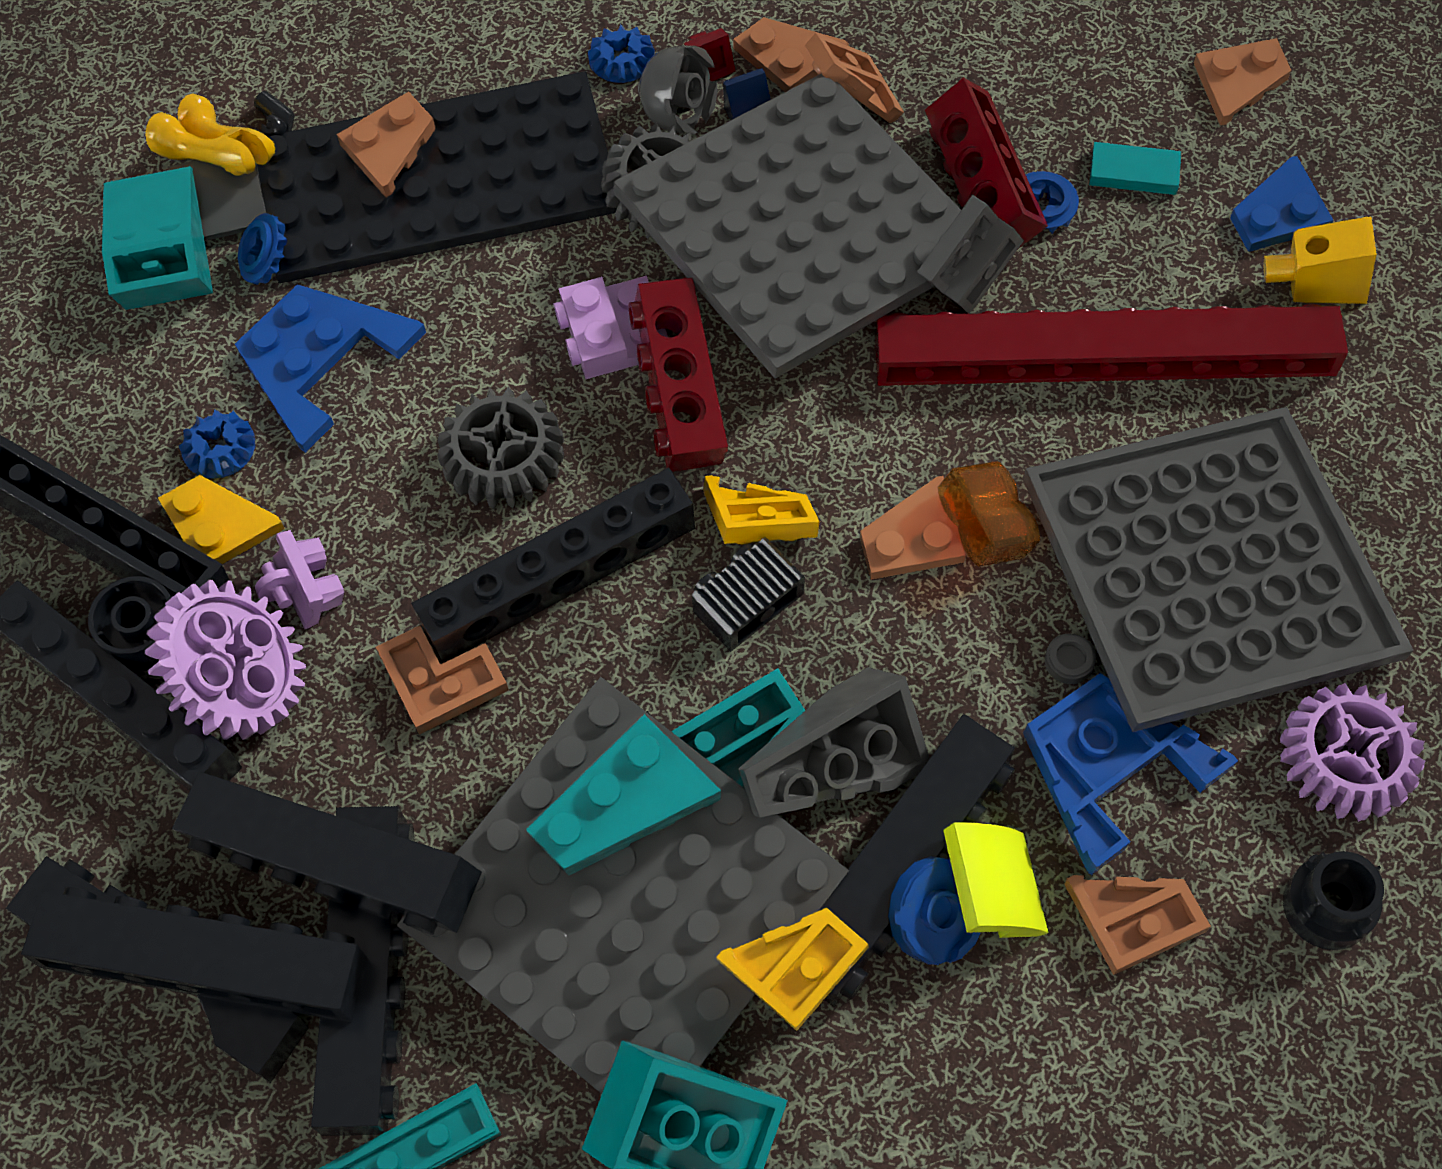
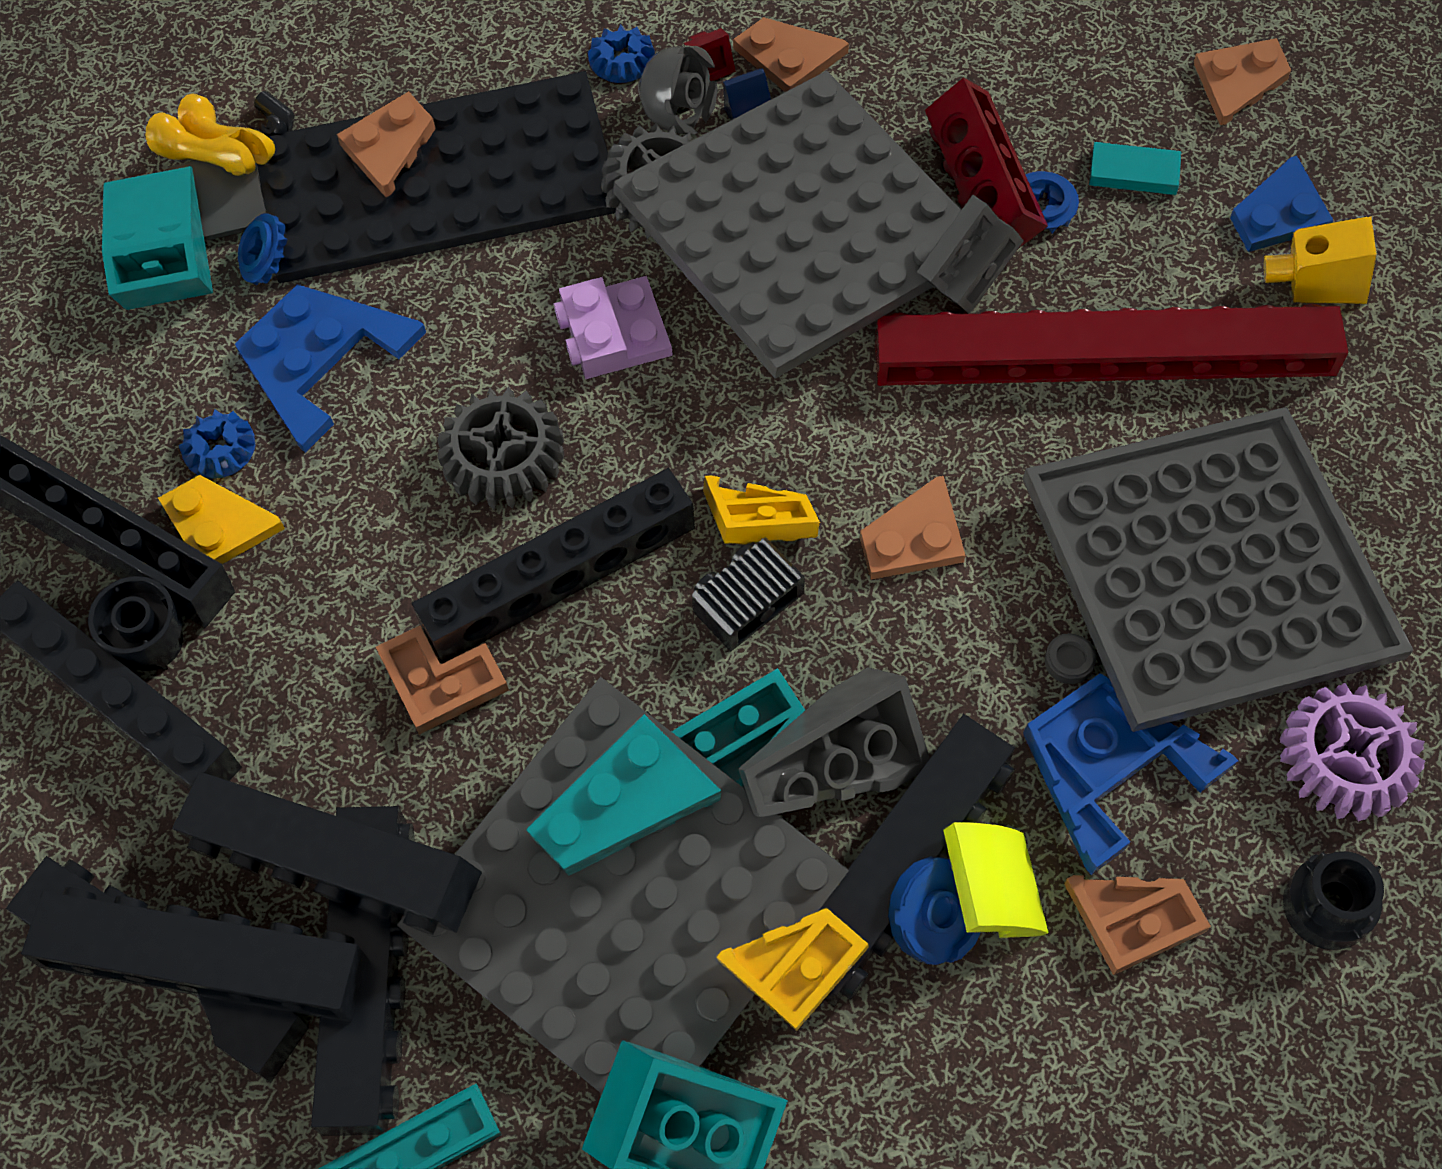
lavender gear [145,580,306,740] -> none
lavender hips [255,530,344,629] -> none
dark red brick [628,277,728,472] -> none
nougat wing [805,33,904,123] -> none
clear orange brick [937,461,1040,567] -> none

